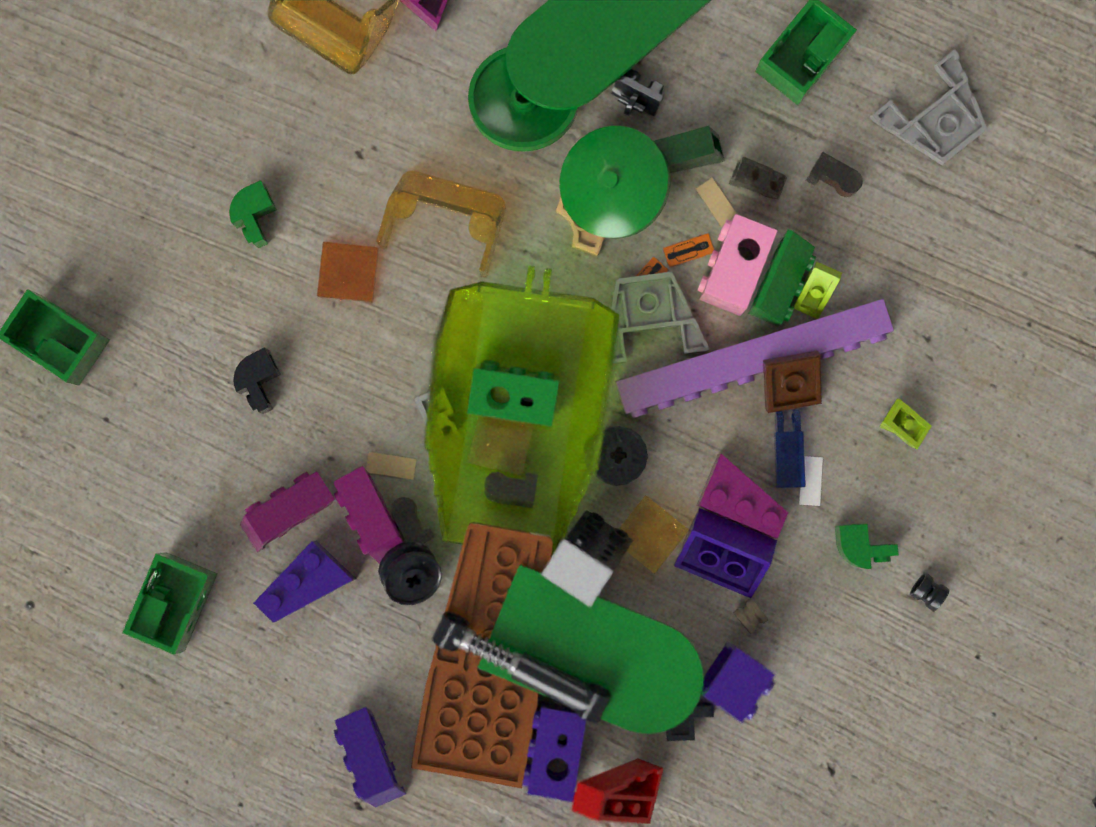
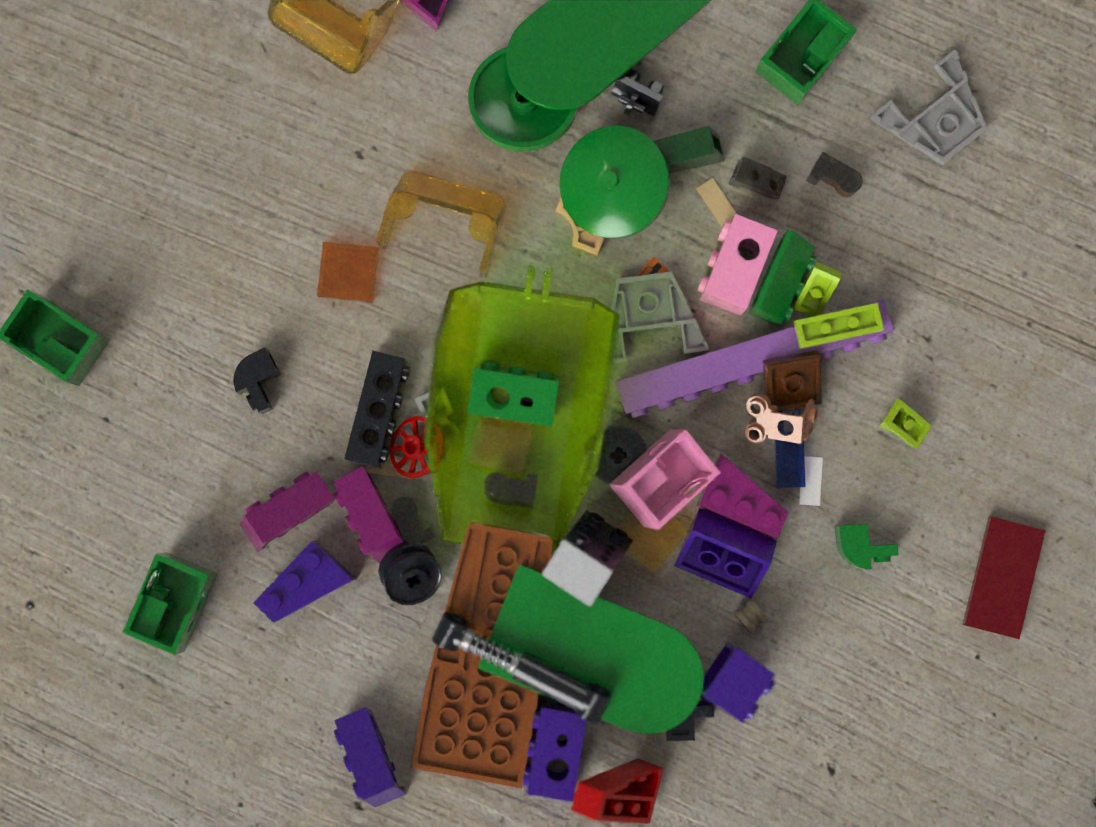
green brick [229,180,277,249] -> none
orange sticker [663,233,714,267] -> none
black wheel [910,573,950,612] -> none
none -> black brick [344,350,410,469]
none -> red wheel [390,416,443,479]
none -> bright pink piece [609,429,720,530]
none -> nougat piece [745,393,818,444]
none -> lime plate [793,303,884,349]
none -> dark red tile [963,516,1046,640]

